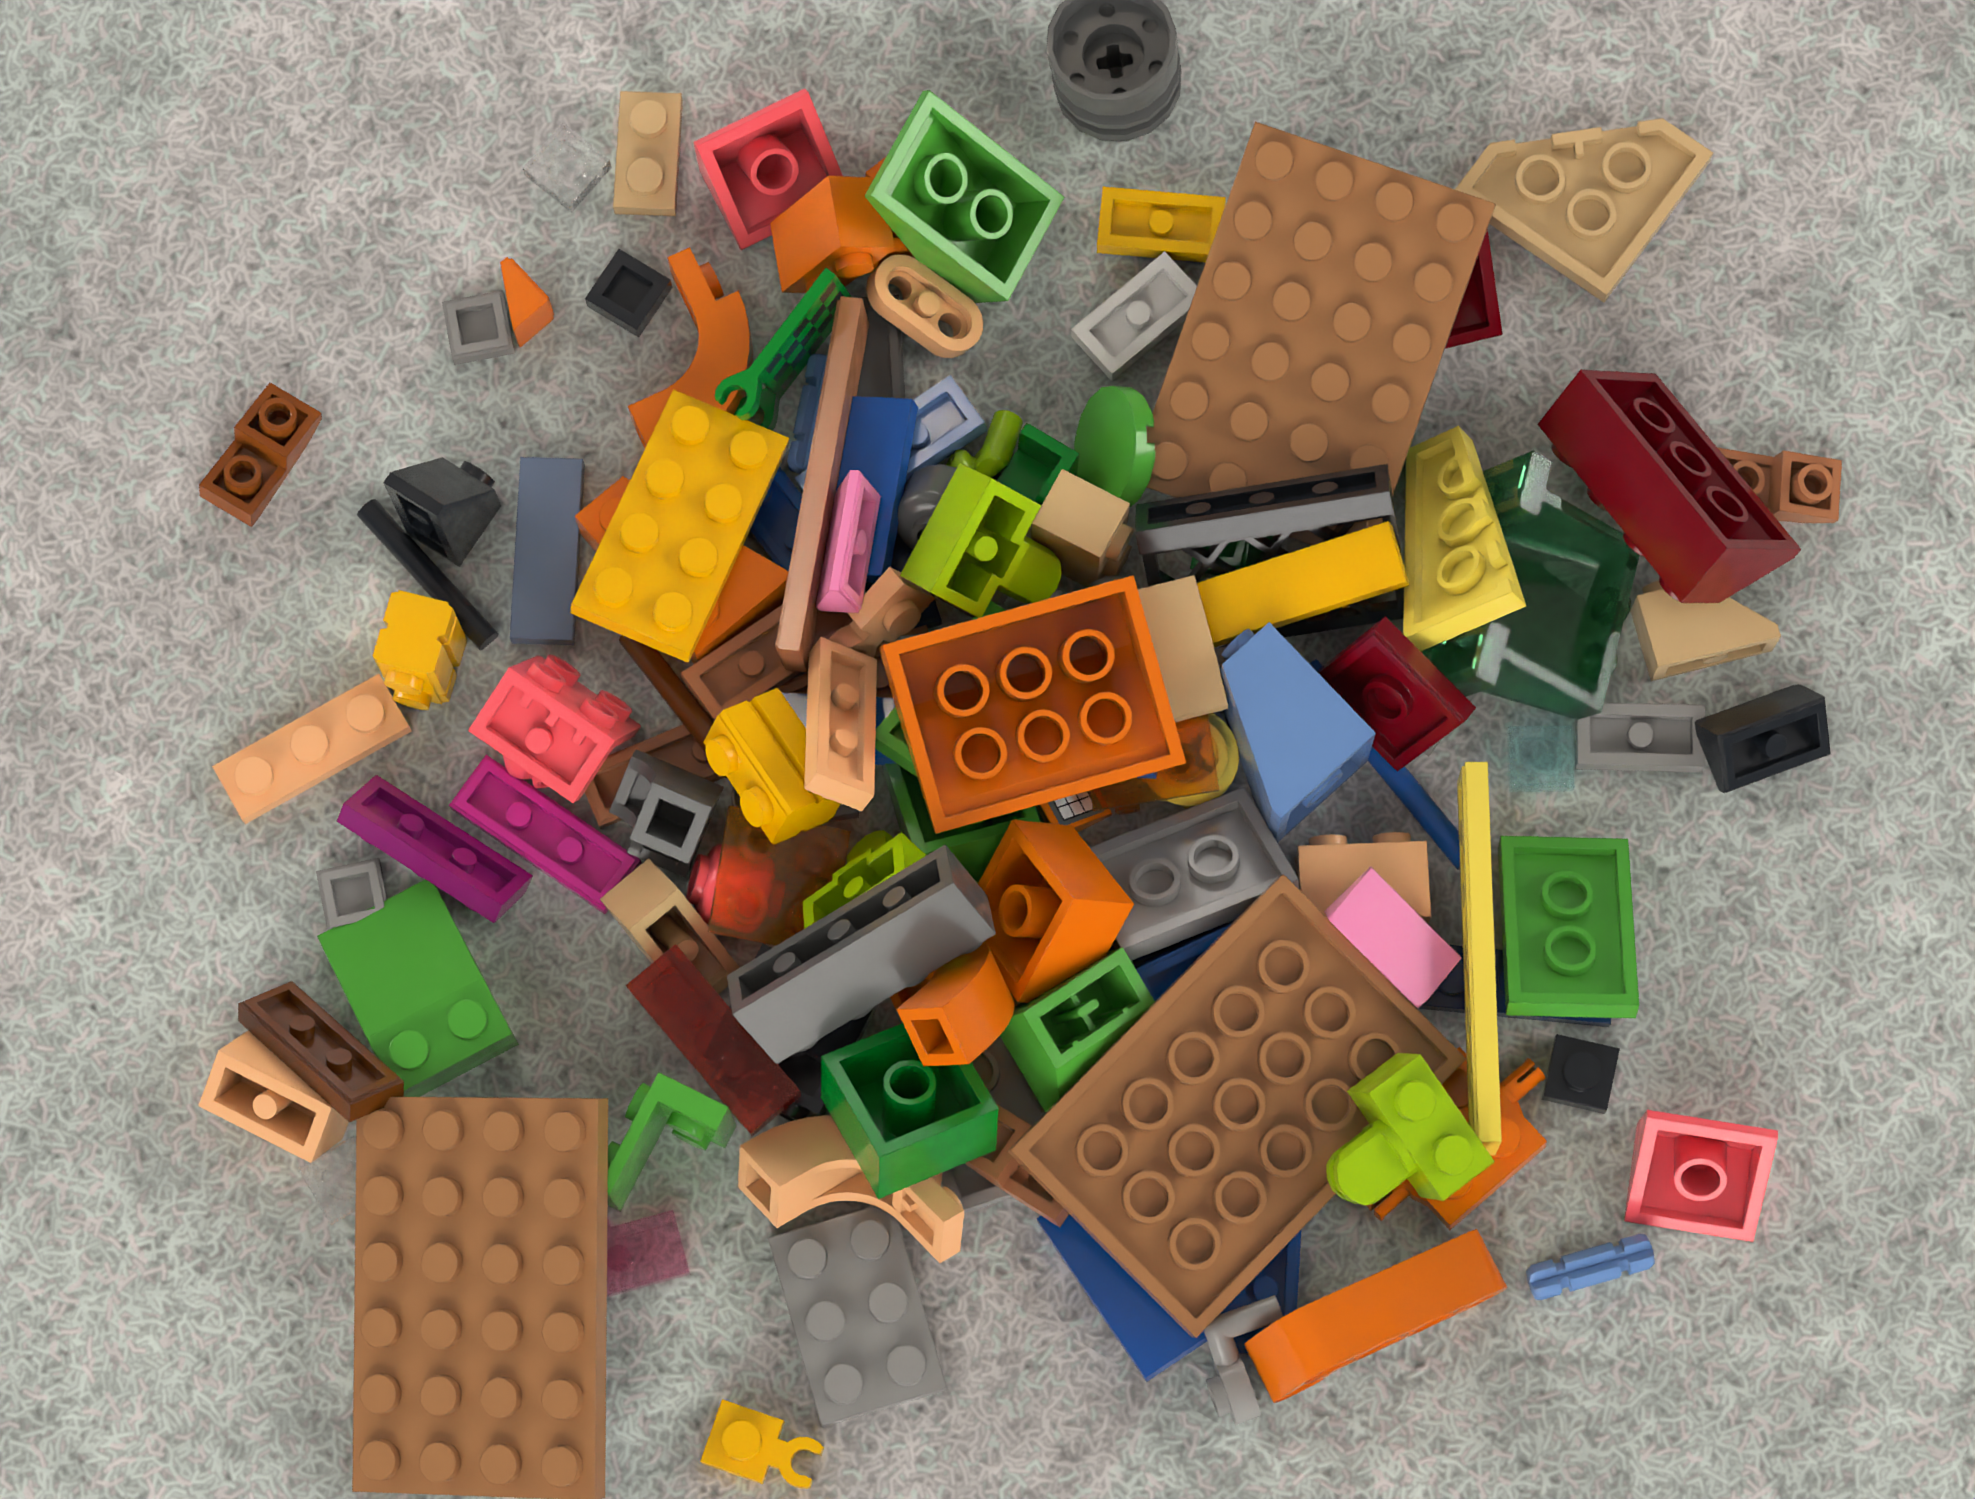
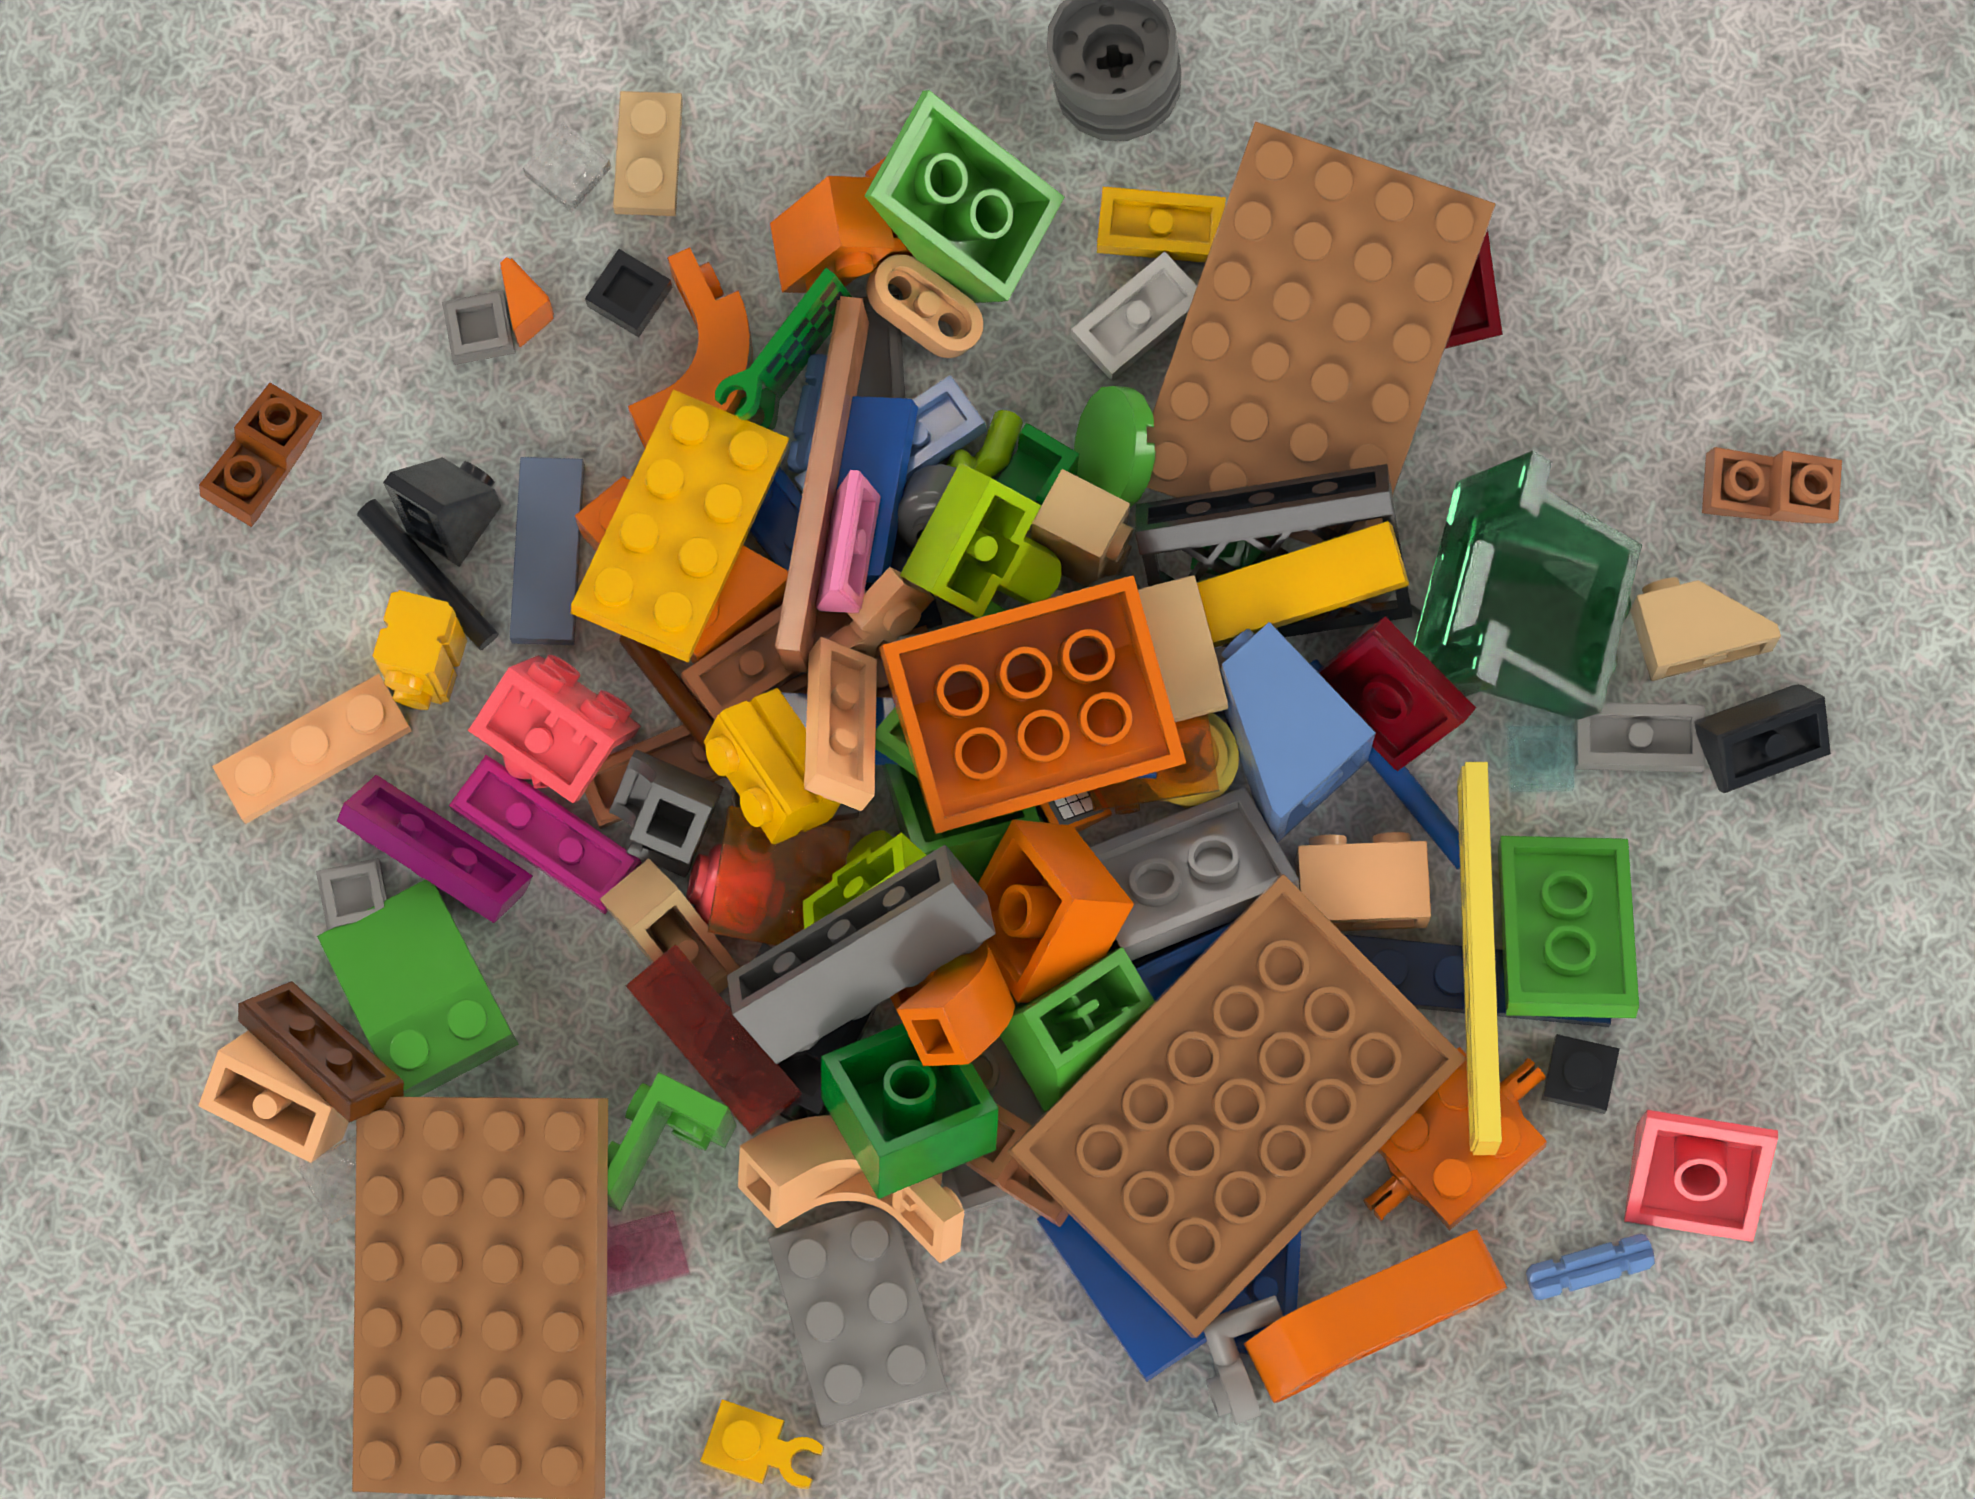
coral slope [693,88,843,250] -> none
bright pink slope [1324,866,1462,1009] -> none
lime brick [1326,1053,1495,1205] -> none
light yellow wing [1403,426,1526,651] -> none
tan plate [1455,118,1713,302] -> none
dark red slope [1537,369,1801,603] -> none

